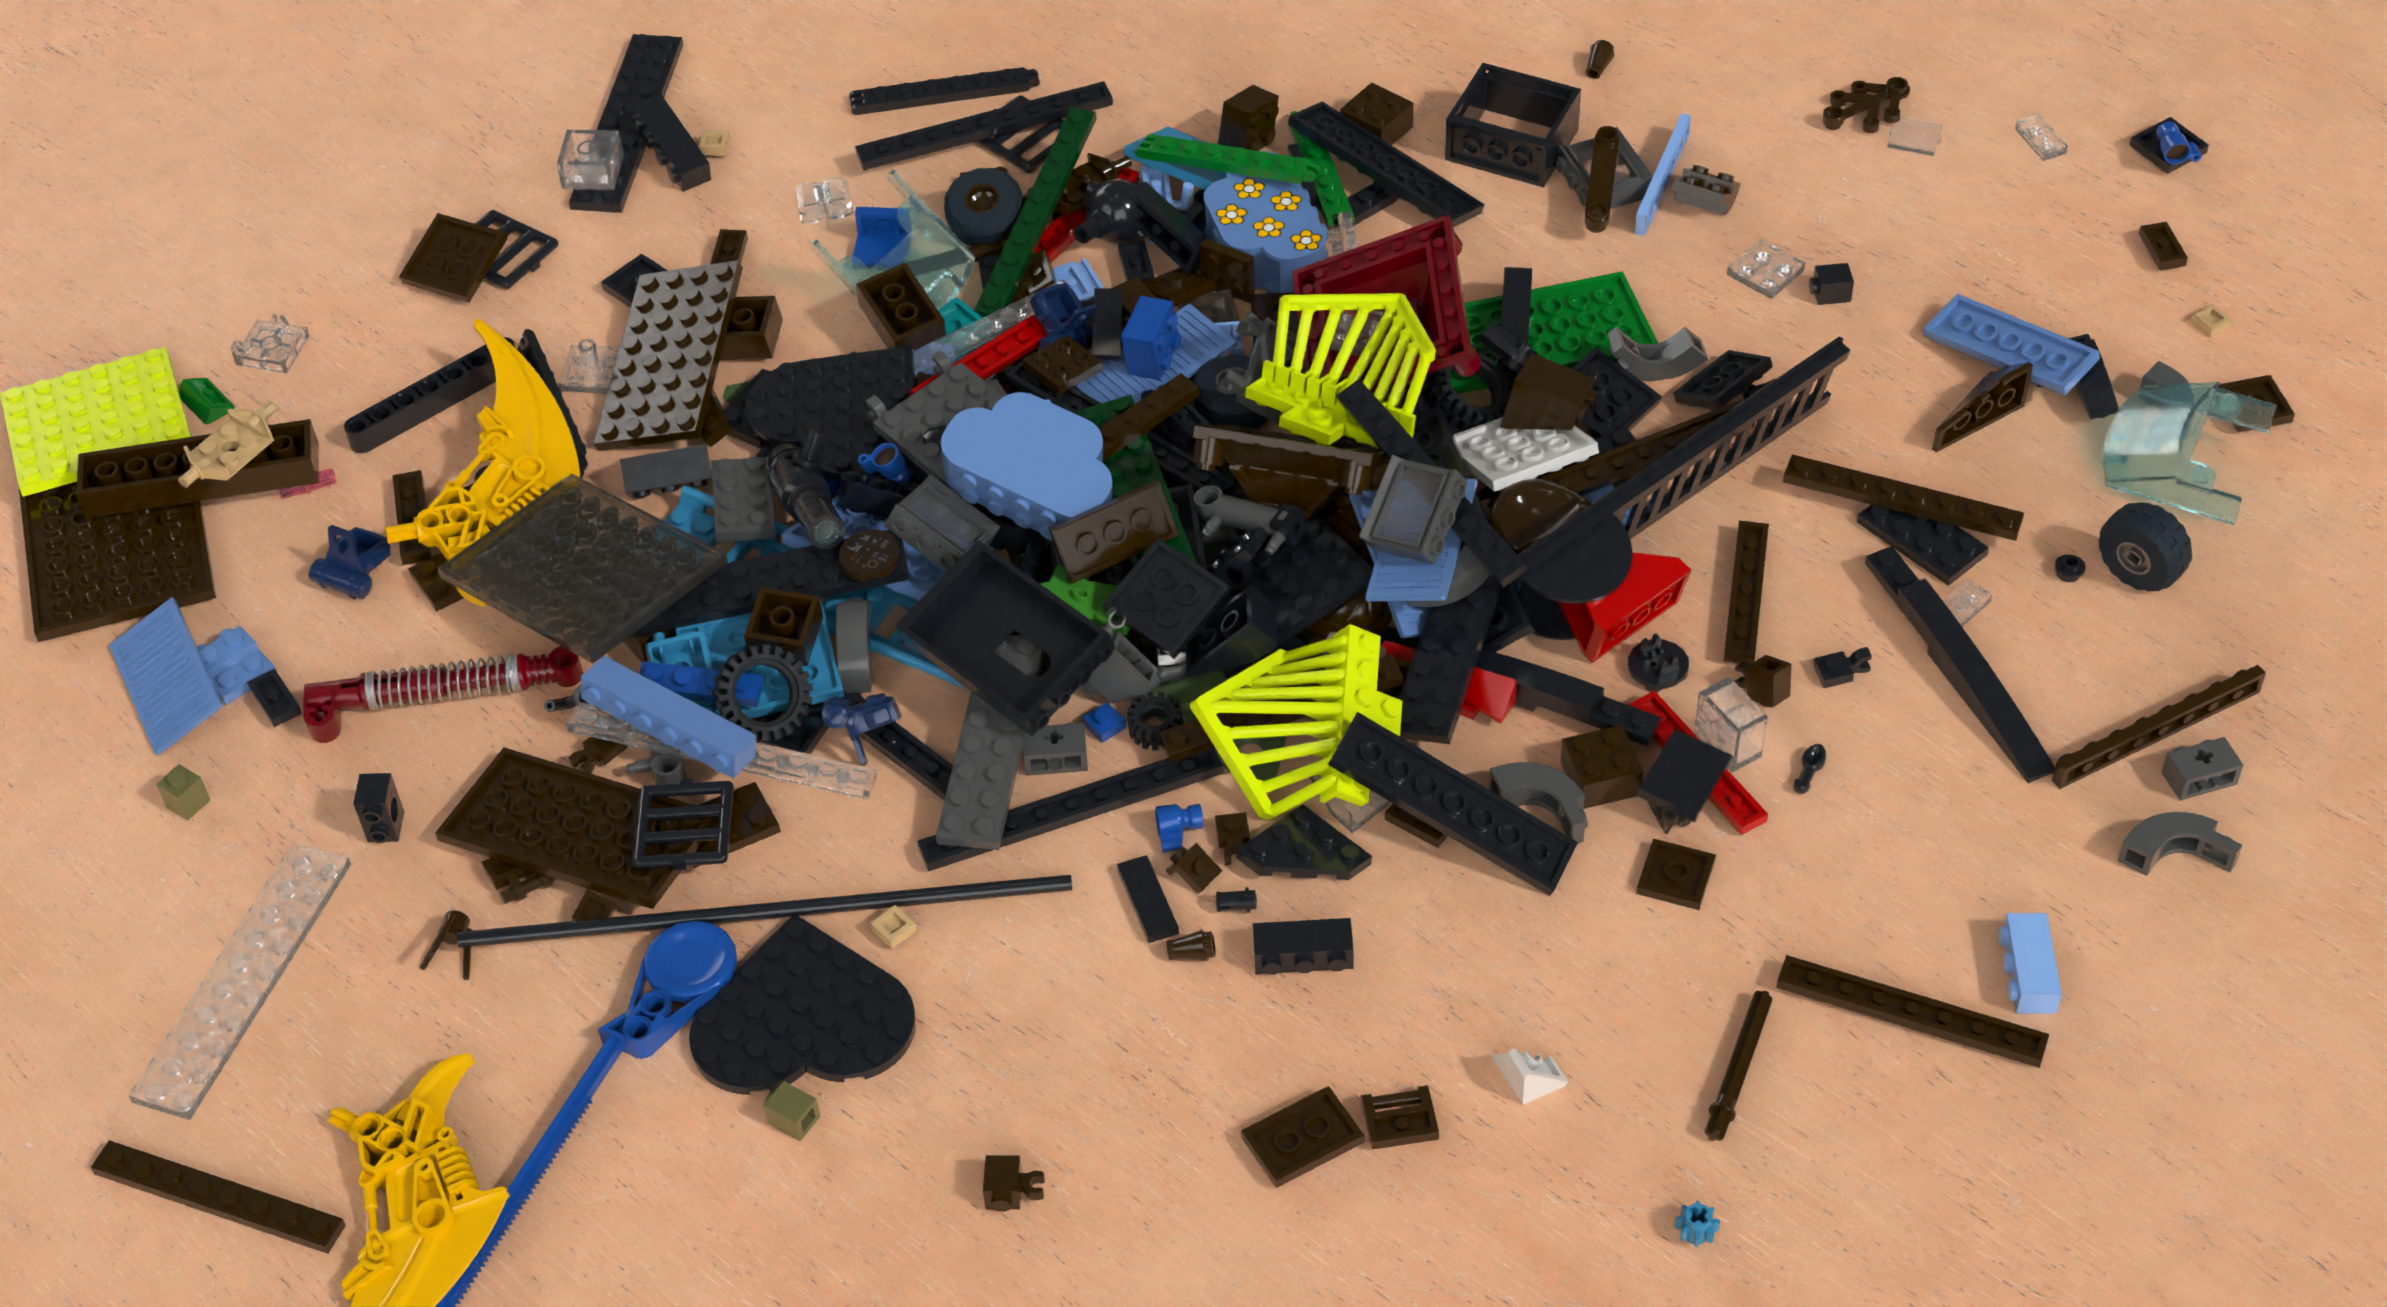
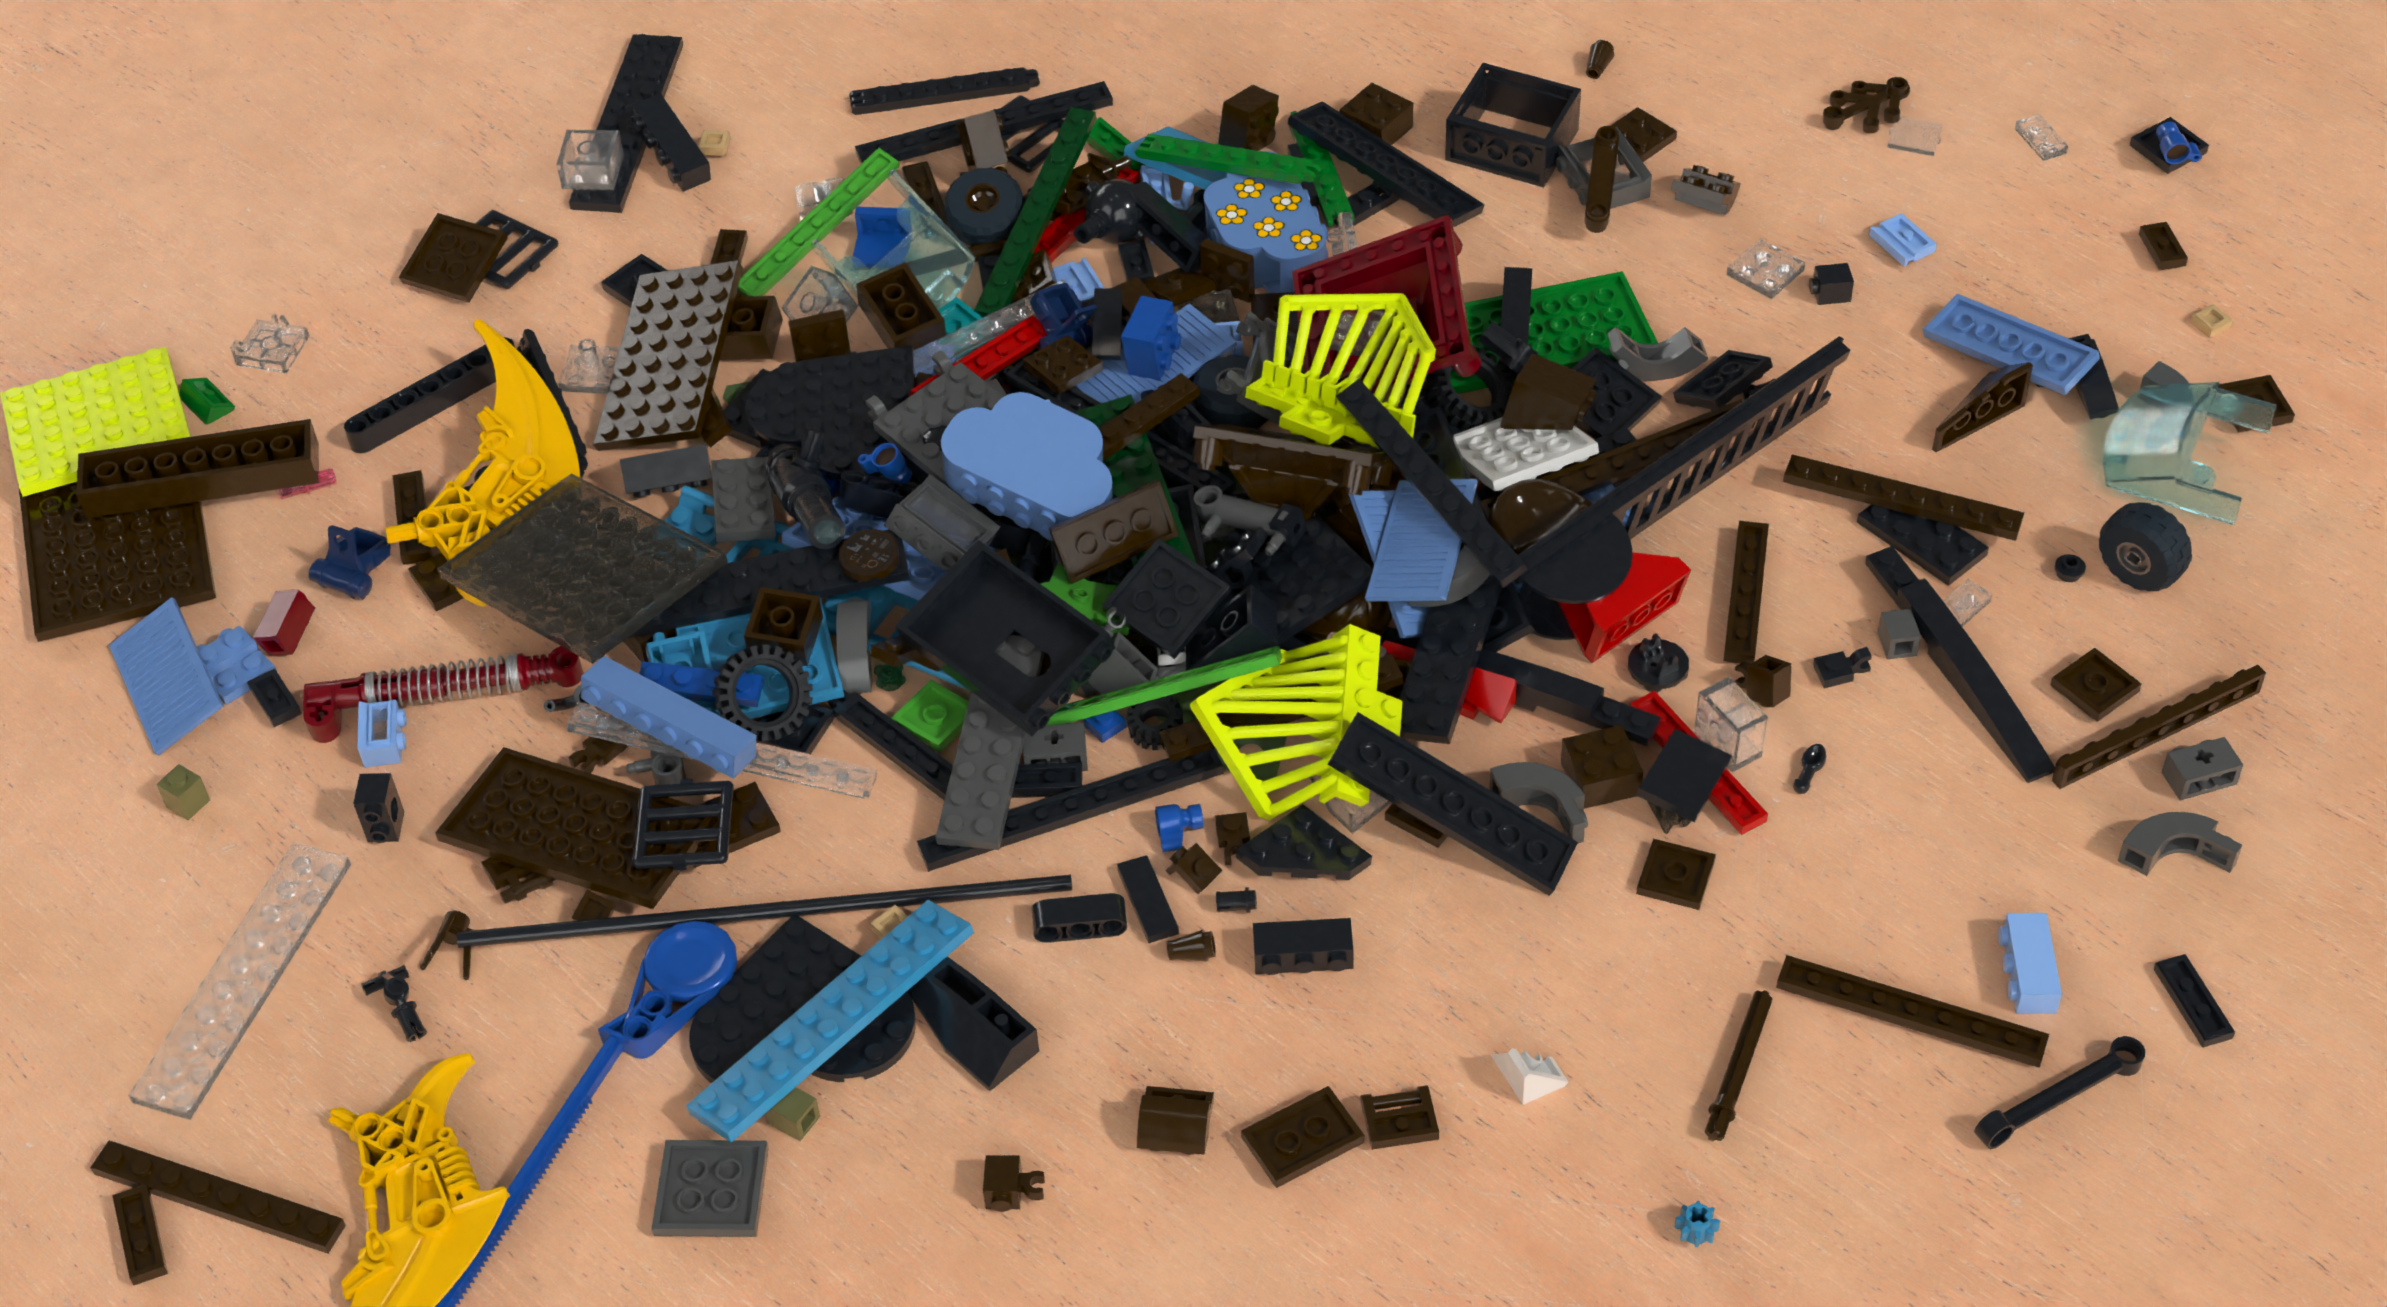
tan plate [178,401,279,488] -> none
dark blue piece [821,693,902,766] -> none
dark grey window [1359,454,1468,565] -> none
light blue tile [1635,113,1691,236] -> none
none -> dark brown plate [112,1184,168,1285]
none -> dark red brick [253,589,315,656]
none -> light blue window [357,700,407,768]
none -> black pin [361,965,427,1042]
none -> dark grey plate [652,1140,769,1237]
none -> dark azure plate [686,900,974,1143]
none -> bright green tile [737,148,899,296]
none -> clear slope [781,265,858,323]
none -> dark brown plate [788,309,851,362]
none -> dark brown plate [870,635,941,672]
none -> clear green plate [874,664,906,691]
none -> bright green plate [891,680,969,753]
none -> dark brown tile [902,161,954,241]
none -> black wedge [908,957,1039,1091]
none -> dark brown brick [955,110,1010,171]
none -> black plate [1012,762,1083,797]
none -> black beam [1032,893,1127,943]
none -> bright green tile [1047,646,1282,725]
none -> green plate [1087,117,1145,171]
none -> dark brown brick [1137,1086,1214,1155]
none -> dark brown plate [1611,107,1677,162]
none -> light blue plate [1869,213,1937,267]
none -> dark grey brick [1878,609,1921,660]
none -> black piece [1974,1036,2145,1149]
none -> dark brown plate [2050,648,2142,722]
none -> black tile [2154,954,2235,1048]

